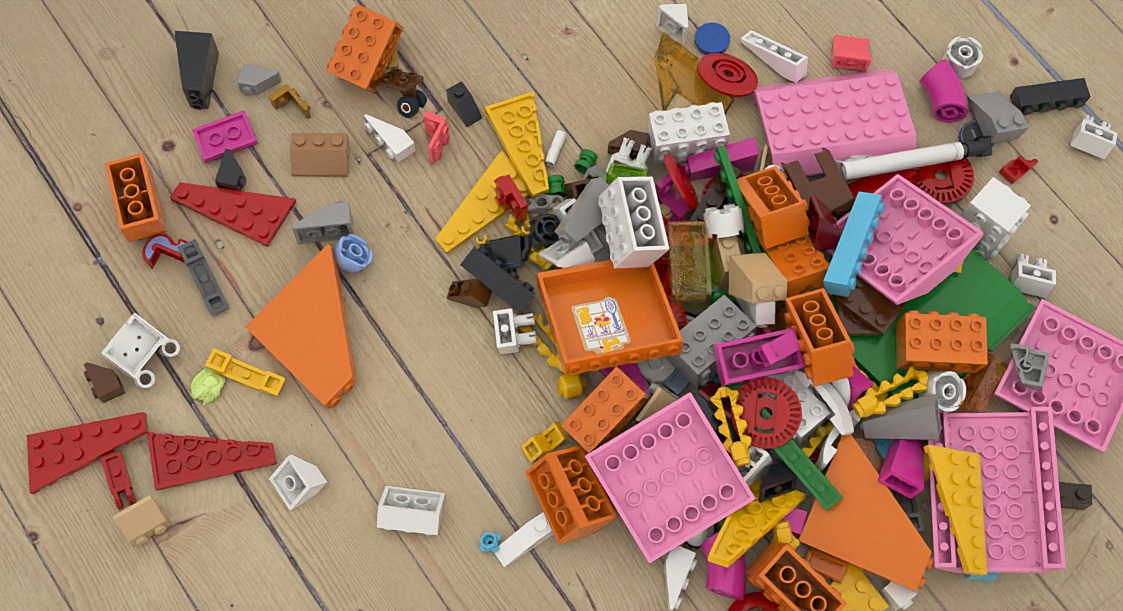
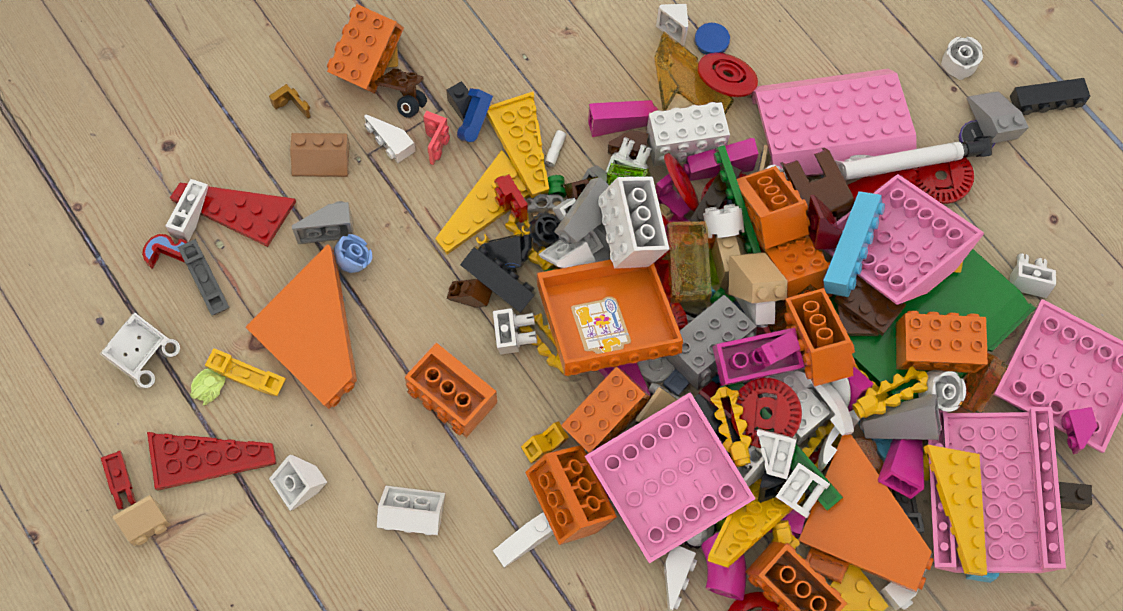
red wing [27,412,148,494] -> none
reddish brown slope [84,362,126,403] -> none
orange brick [105,153,167,242] -> none
black slope [175,31,219,110] -> none
dark pink plate [192,111,258,163] -> none
black slope [215,149,246,191] -> none
light grey slope [237,64,281,95] -> none
medium azure plate [479,532,501,553] -> none
yellow head [556,374,586,400] -> none
green wheel [574,149,598,174] -> none
white slope [740,30,808,83] -> none
coral bracket [831,35,872,72] -> none
dark pink brick [919,59,968,123] -> none
white brick [961,177,1031,261] -> none
red slope [999,156,1039,184] -> none
light grey slope [1010,343,1050,392] -> none
white brick [1070,115,1118,160] -> none
none -> white slope [166,179,208,242]
none -> orange brick [405,343,497,438]
none -> blue leg [457,88,493,142]
none -> dark pink slope [588,100,658,137]
none -> white wing [757,429,797,479]
none -> white plate [776,463,830,518]
none -> dark pink slope [1061,407,1097,454]

